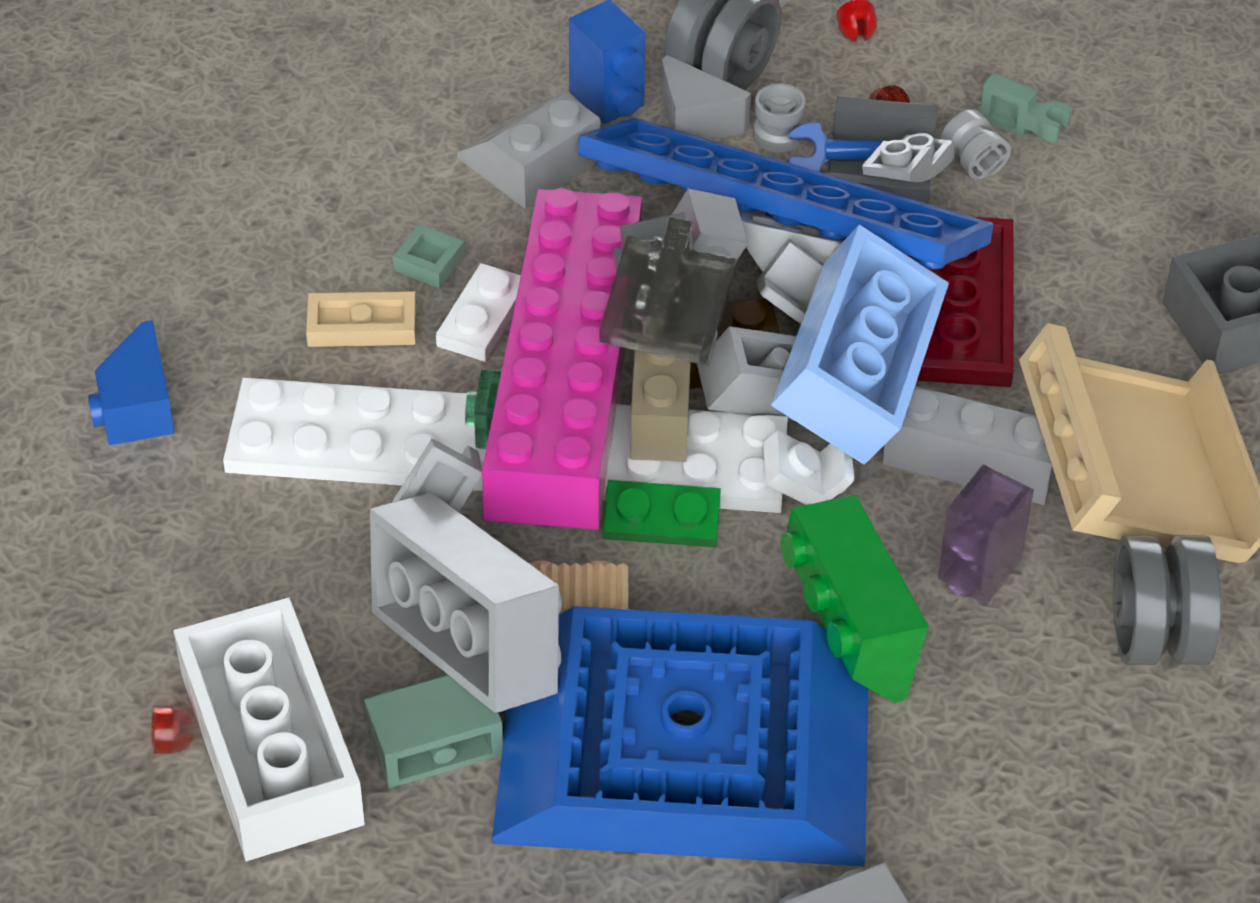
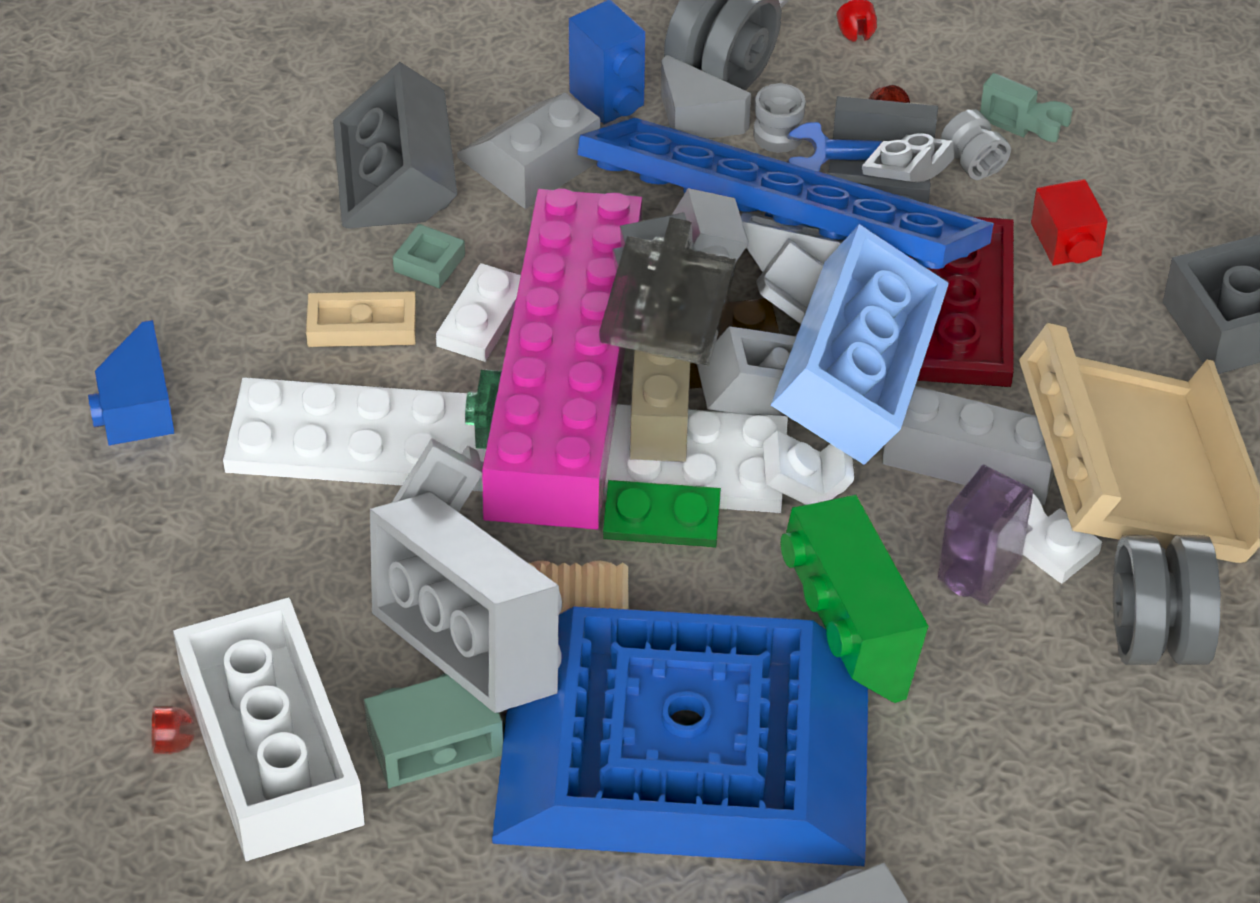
none -> dark grey slope [333,62,457,229]
none -> white plate [1001,486,1102,584]
none -> red brick [1031,179,1108,266]

